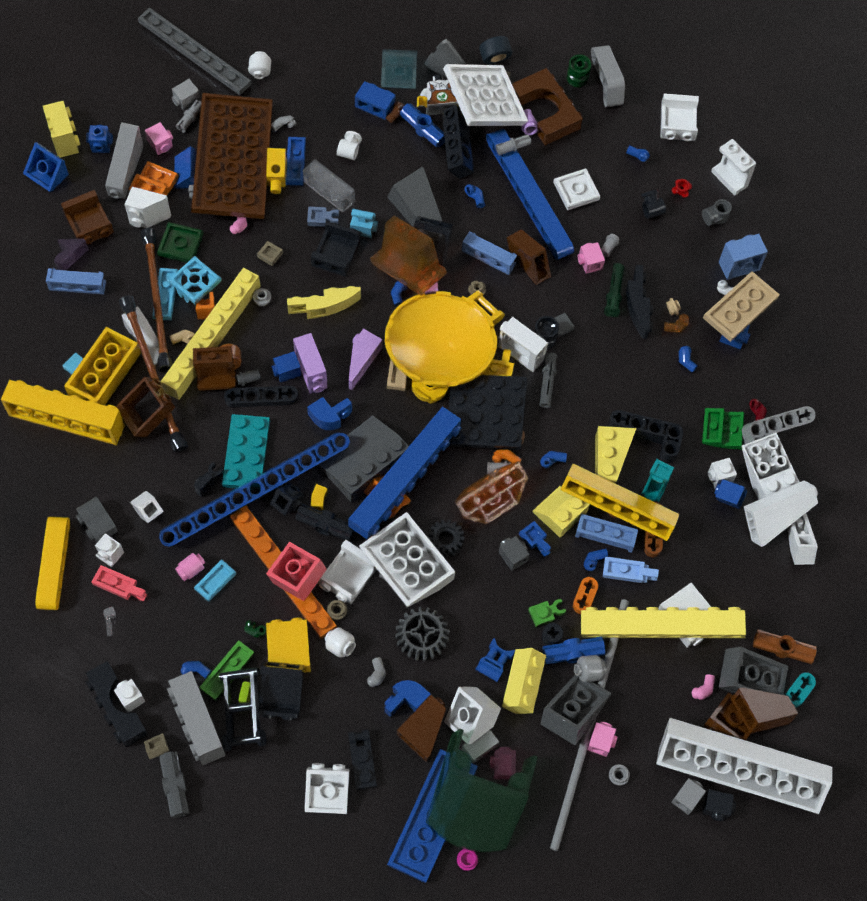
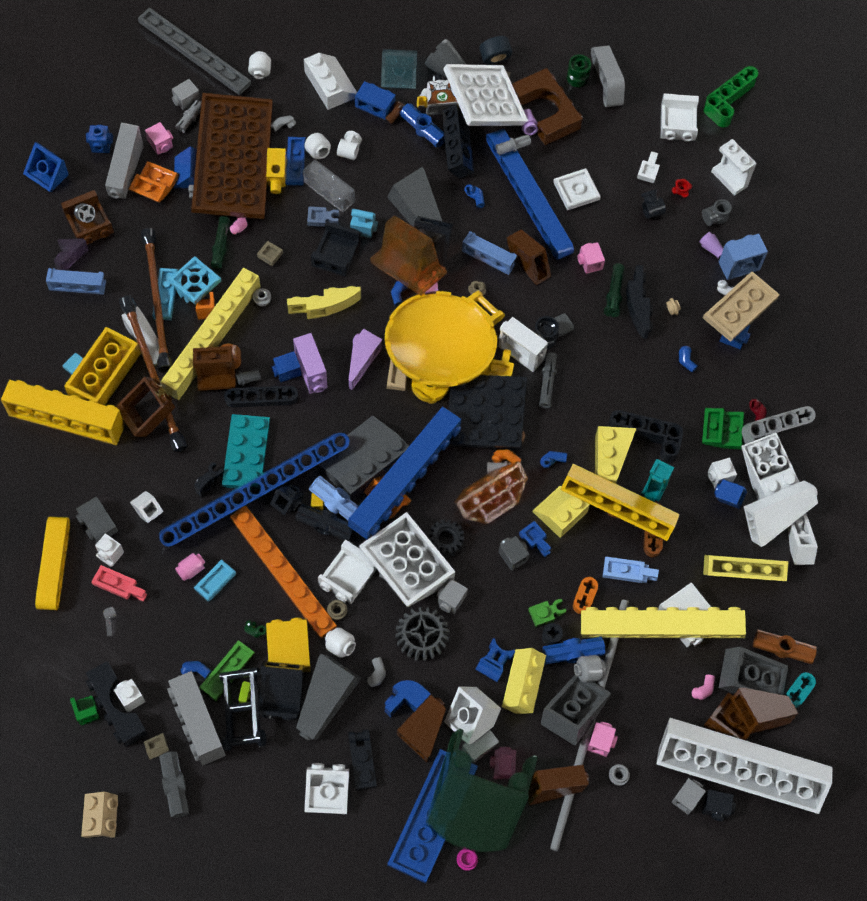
light yellow wedge [43,101,80,158] -> none
white slope [125,187,171,228] -> none
dark green plate [157,222,204,263] -> none
tan arm [169,330,195,344] -> none
coral brick [266,542,327,601] -> none
blue brick [307,397,352,430] -> none
medium blue container [575,514,638,553] -> none
blue arm [584,549,608,571] -> none
light grey pin [601,234,620,257] -> none
blue arm [626,145,650,162] -> none
clear orange arm [664,314,689,332] -> none
none -> green panel [70,696,100,726]
none -> dark grey wheel [74,203,96,223]
none -> tan bracket [81,791,118,838]
none -> clear green pin [210,216,230,269]
none -> dark grey slope [296,654,362,741]
none -> white slope [304,53,357,110]
none -> white head [305,133,331,159]
none -> light blue piece [309,476,359,520]
none -> light grey brick [437,579,468,614]
none -> reddish brown slope [524,765,589,805]
none -> white plate [637,151,660,183]
none -> lavender cone [699,232,724,258]
none -> green beam [703,66,758,128]
none -> light yellow brick [703,555,788,581]

